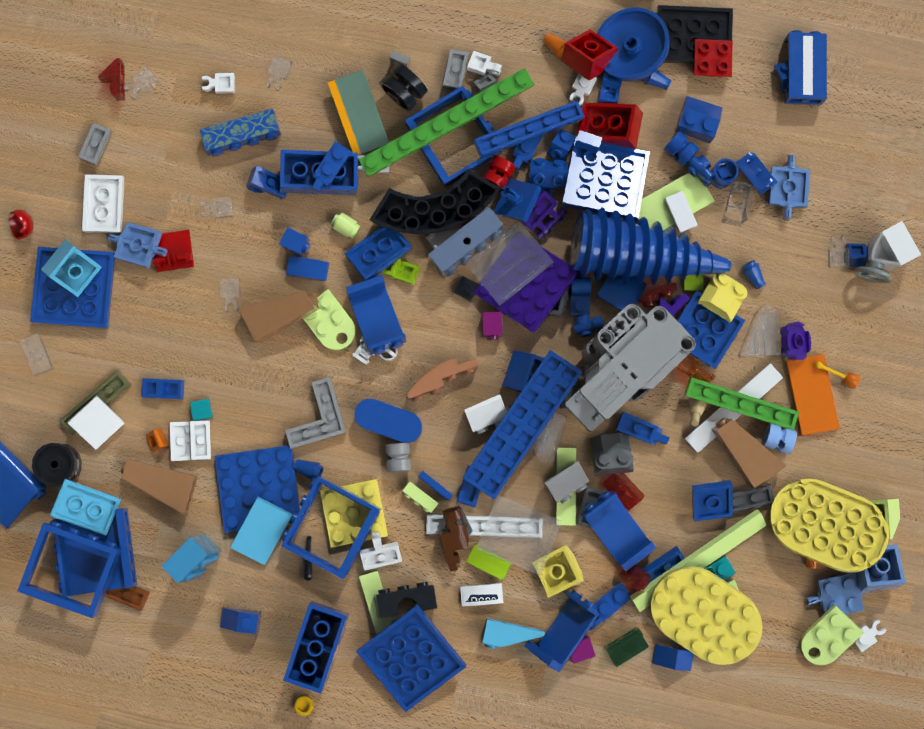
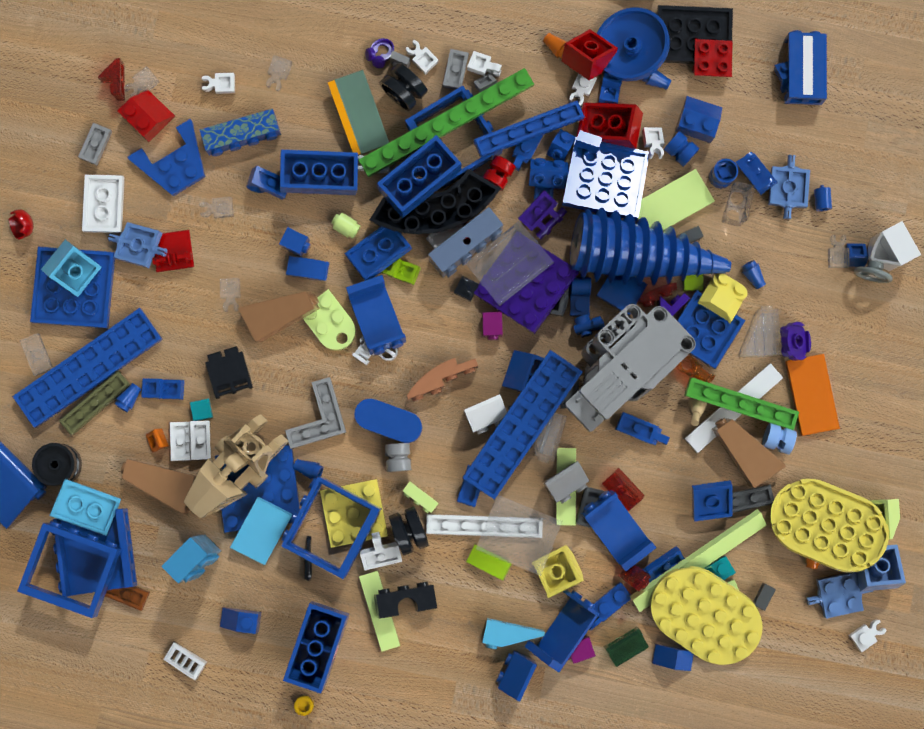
white tile [68,395,124,450] -> none
blue hinge [312,141,351,193] -> none
blue plate [356,604,467,712] -> none
blue tile [419,471,453,500] -> none
reddish brown plate [440,506,473,572] -> none
white slope [460,583,504,606] -> none
blue tile [494,178,542,223] -> none
dark grey slope [590,433,634,475] -> none
white tile [664,191,698,234] -> none
blue plate [688,155,714,187] -> none
yellowish green plate [800,604,864,665] -> none
hinge [815,361,860,389] -> none
none -> blue plate [12,308,163,428]
none -> blue cone [115,383,142,413]
none -> red slope [117,90,175,142]
none -> blue wing [128,119,206,196]
none -> white slope [163,642,207,680]
none -> tan piece [184,414,289,518]
none -> black plate [205,346,253,399]
none -> dark purple piece [365,38,394,68]
none -> blue brick [377,135,462,218]
none -> black wheel [389,506,429,556]
none -> white plate [406,40,439,75]
none -> blue slope [496,650,537,702]
none -> white plate [642,127,665,159]
none -> dark grey piece [676,226,704,243]
none -> dark grey piece [753,583,776,611]
none -> blue piece [814,185,832,211]

